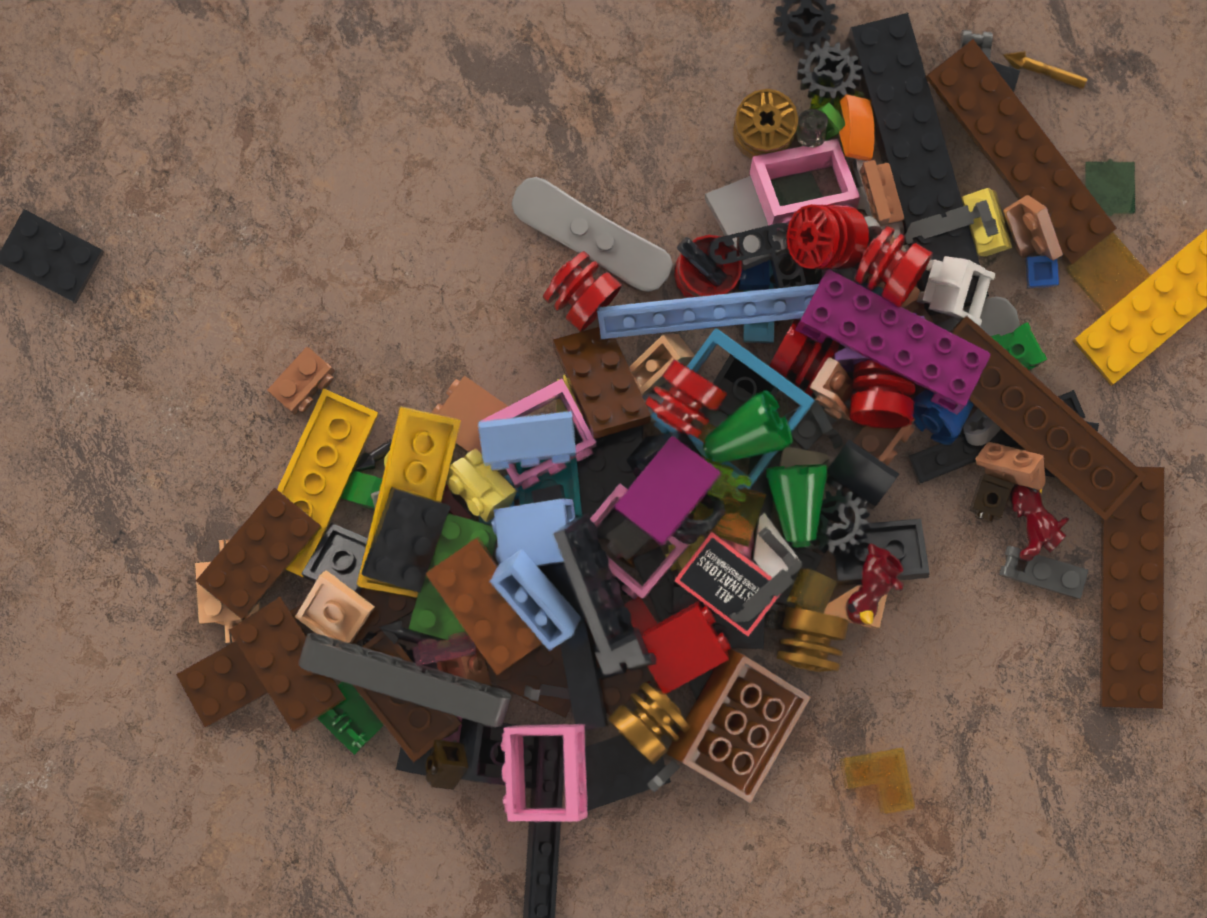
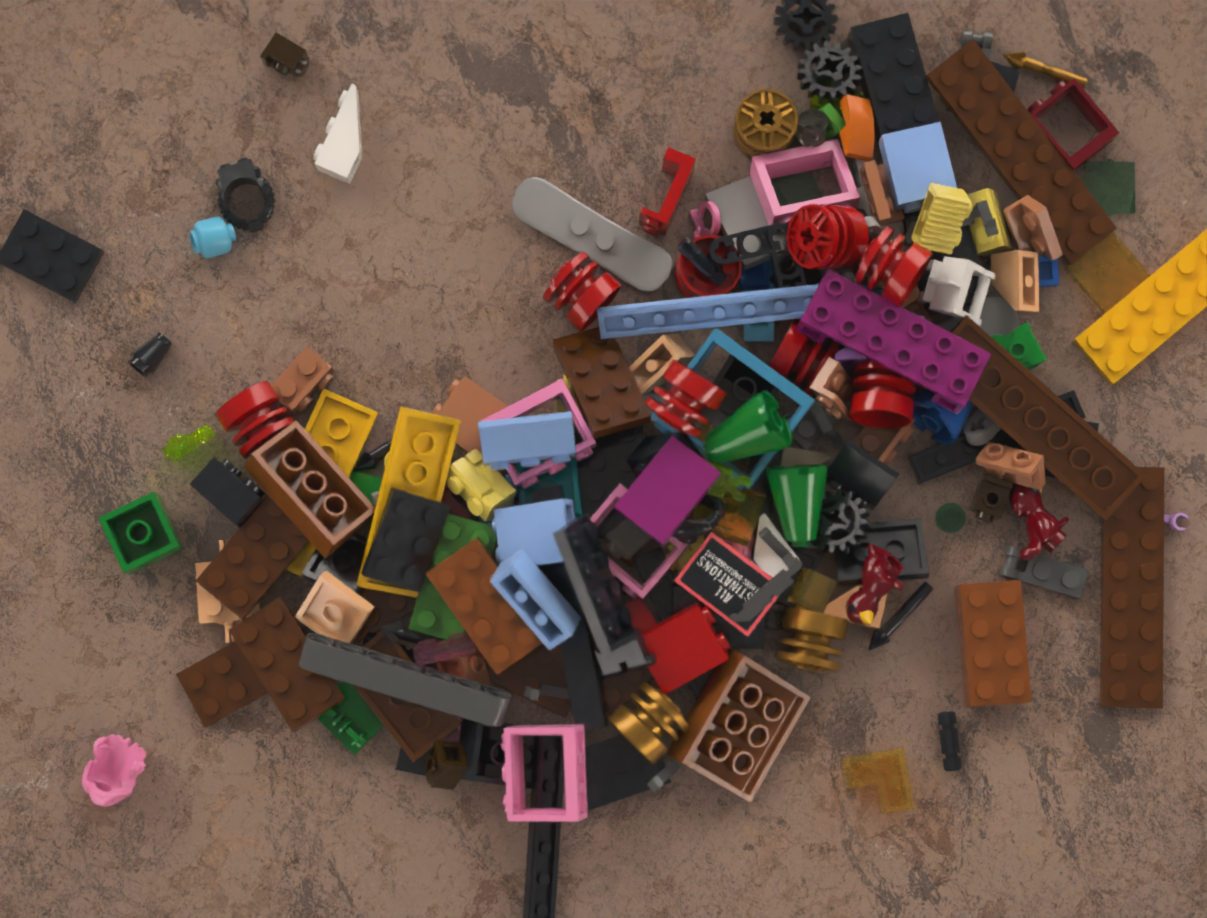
none -> bright pink hair [82,734,147,807]
none -> green brick [98,492,185,575]
none -> black cone [128,332,172,377]
none -> clear neon green plate [161,424,216,462]
none -> medium azure head [189,216,236,259]
none -> black brick [190,457,265,527]
none -> red wheel [215,381,294,459]
none -> black piece [216,158,275,233]
none -> dark orange brick [244,420,375,558]
none -> dark brown brick [260,32,310,78]
none -> white slope [313,84,362,184]
none -> red panel [638,147,696,237]
none -> bright pink piece [688,201,721,239]
none -> black piece [869,582,934,650]
none -> light blue brick [878,122,957,213]
none -> light yellow brick [911,183,972,255]
none -> clear green plate [935,503,966,533]
none -> black axle [937,711,962,771]
none -> dark orange brick [955,580,1032,707]
none -> light nougat slope [991,250,1039,313]
none -> dark red window [1027,78,1120,171]
none -> lavender hand [1164,513,1189,531]

